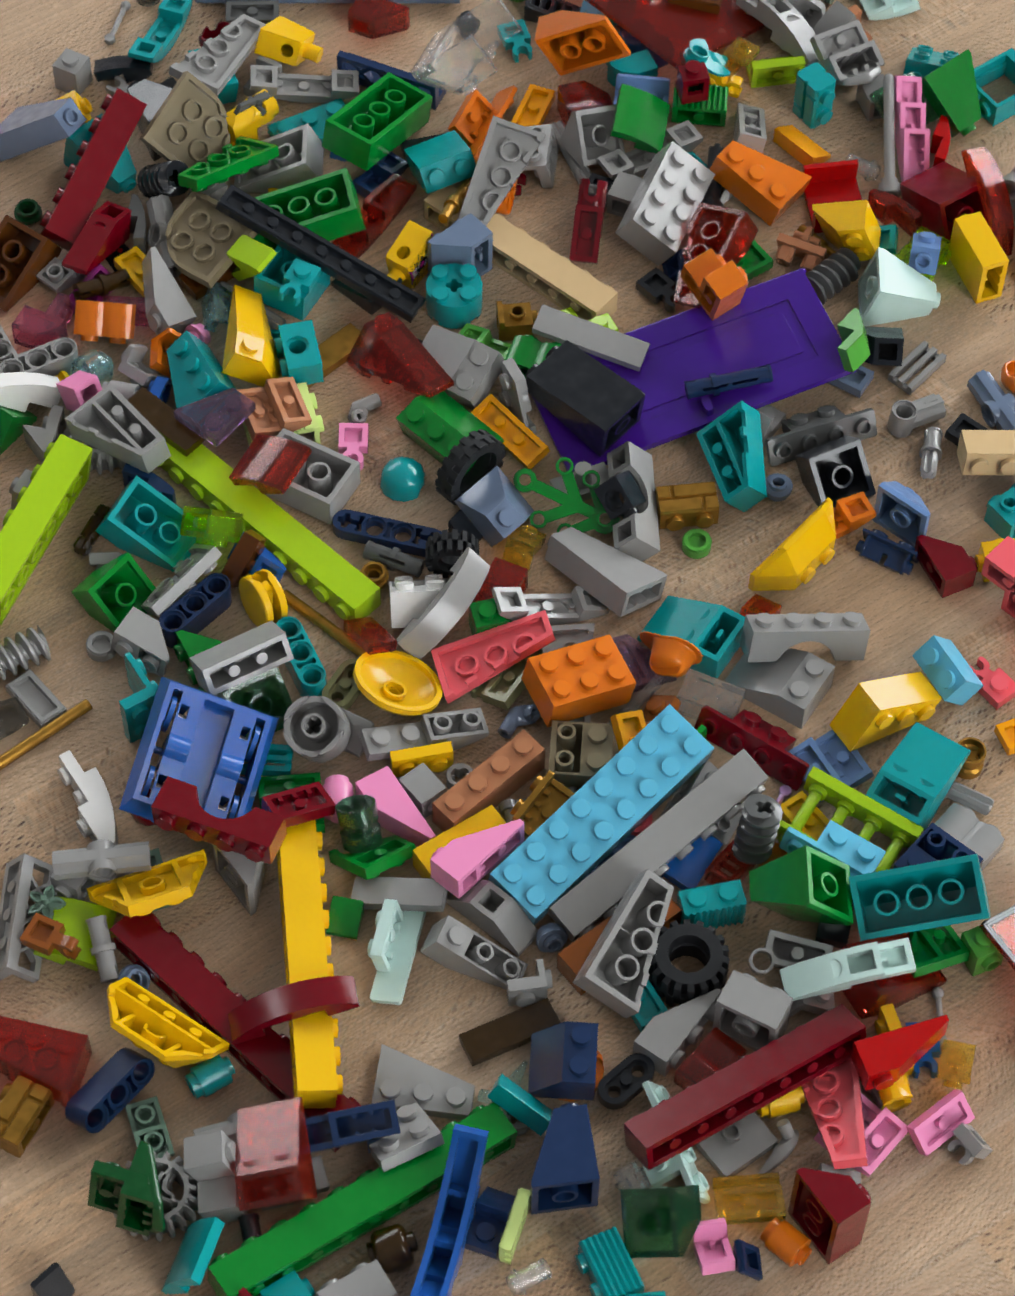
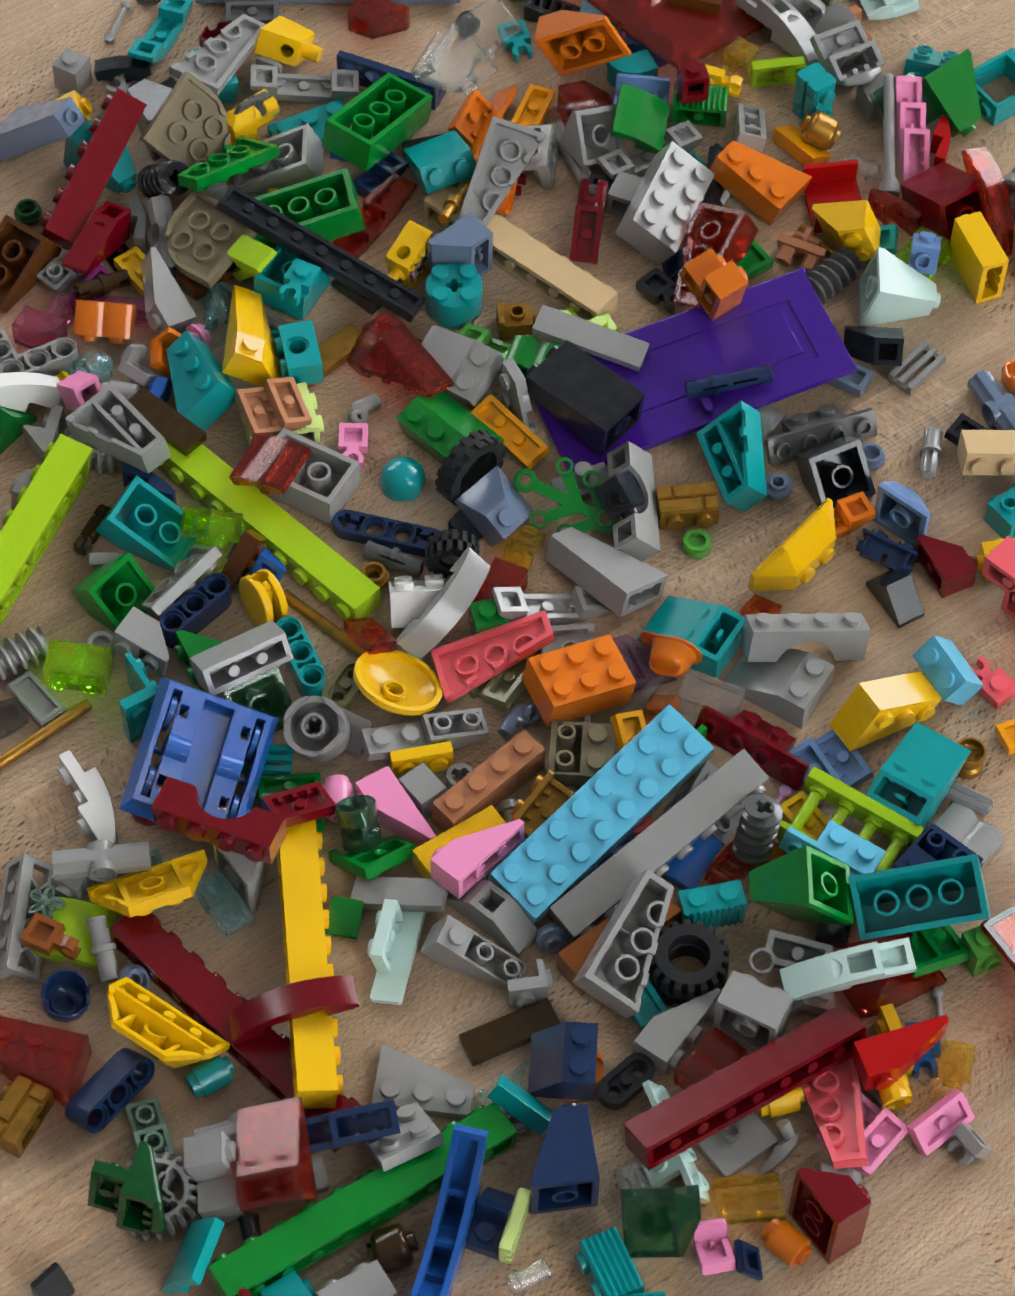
clear purple wing [174,388,256,447] -> none
teal plate [683,39,730,77] -> none
bright green slope [837,308,871,373] -> none
light grey piece [887,394,946,438] -> none
none -> dark blue hair [41,968,90,1023]
none -> clear neon green brick [43,639,114,694]
none -> clear light blue slope [194,870,255,937]
none -> pearl gold head [799,110,841,151]
none -> sand blue plate [863,443,885,471]
none -> slope [866,570,924,628]

